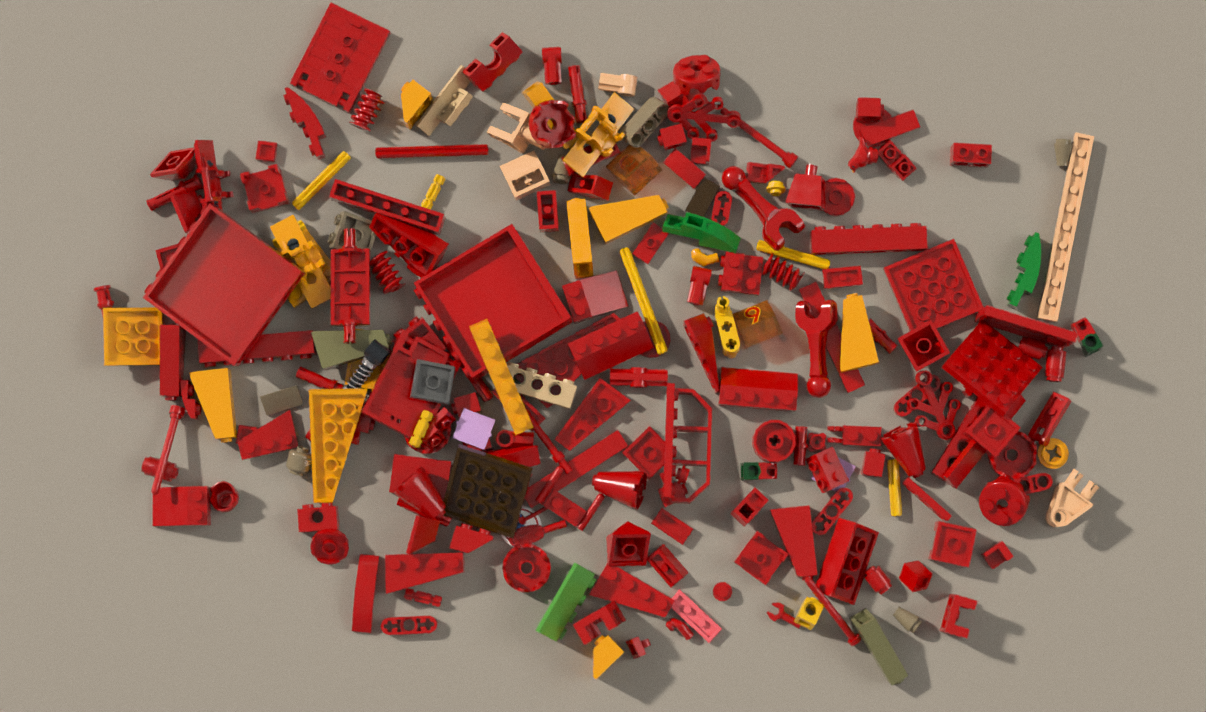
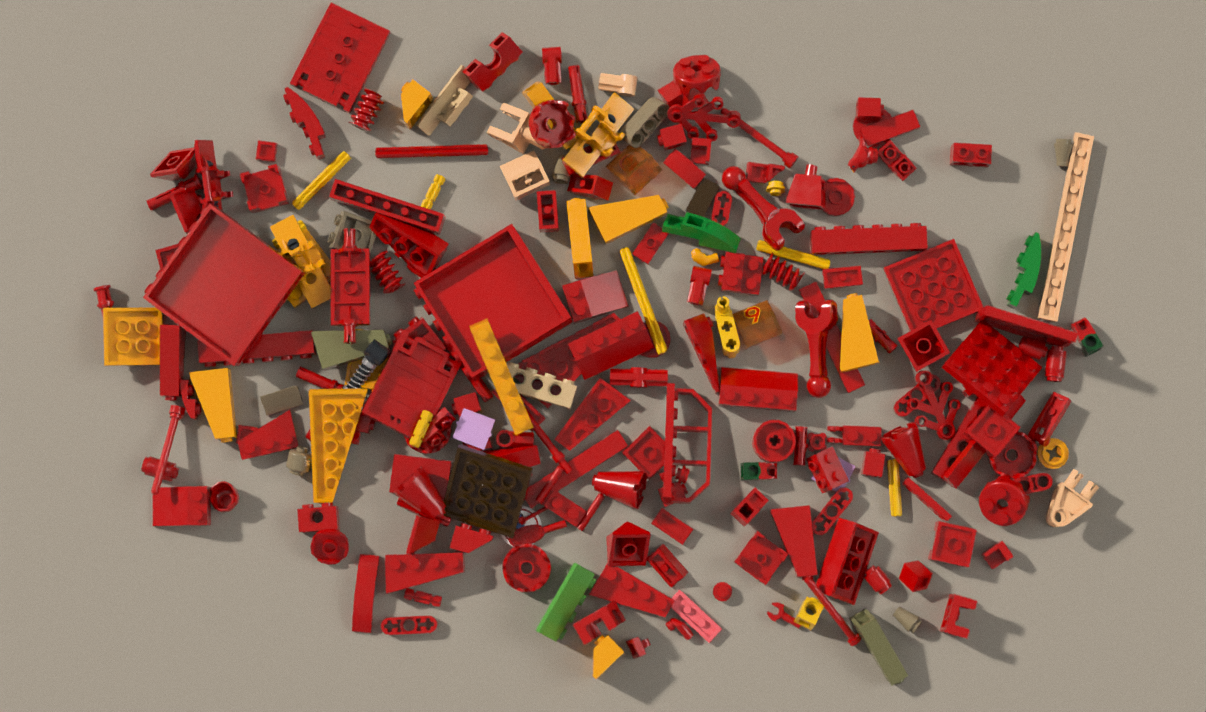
dark grey plate [410,359,455,405] -> none

